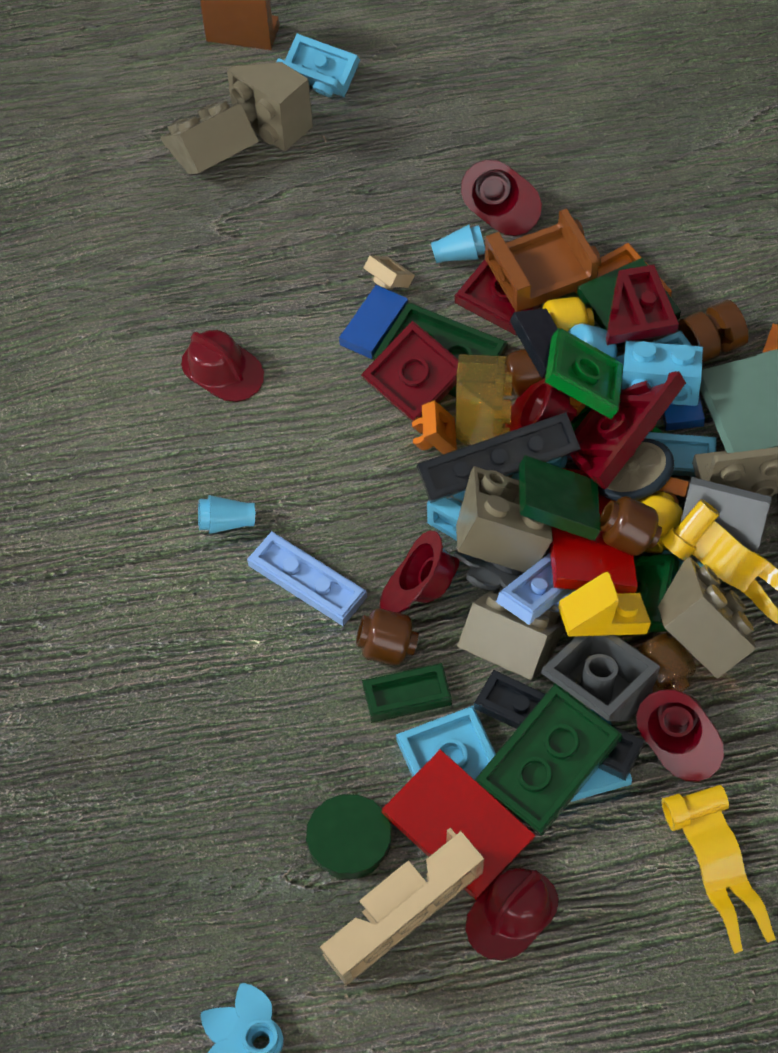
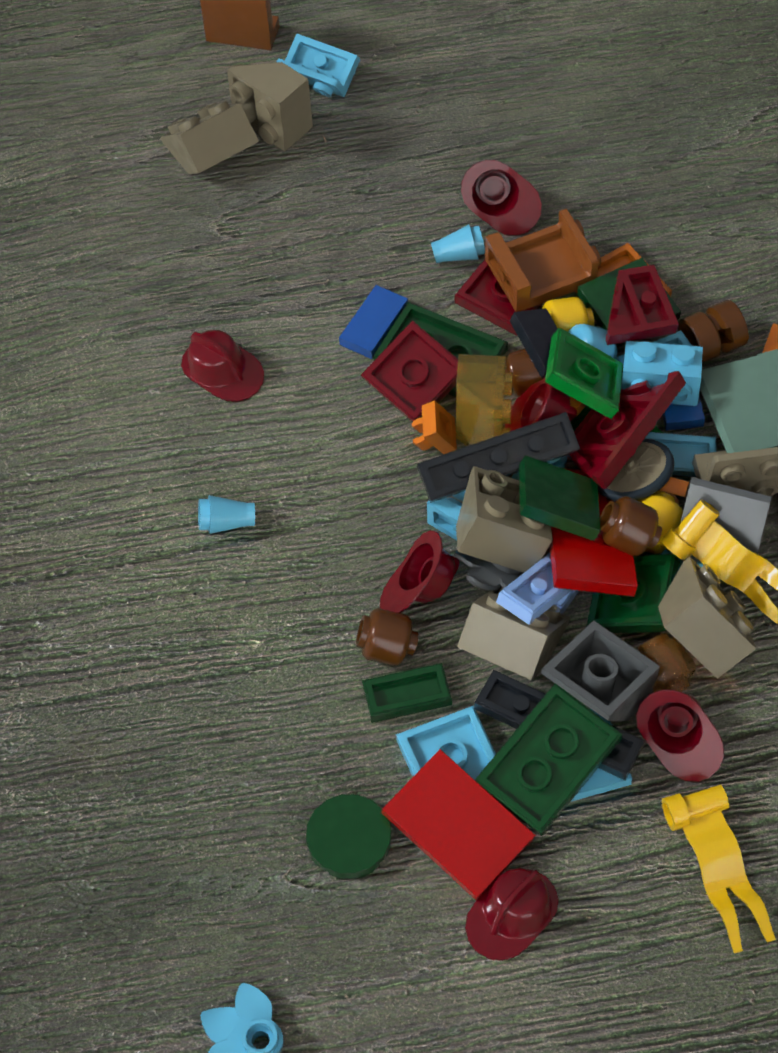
light blue tile [247,531,367,626] -> none
tan piece [320,828,484,986] -> none
tan plate [363,255,415,290] -> none
yellow slope [558,572,651,636] -> none

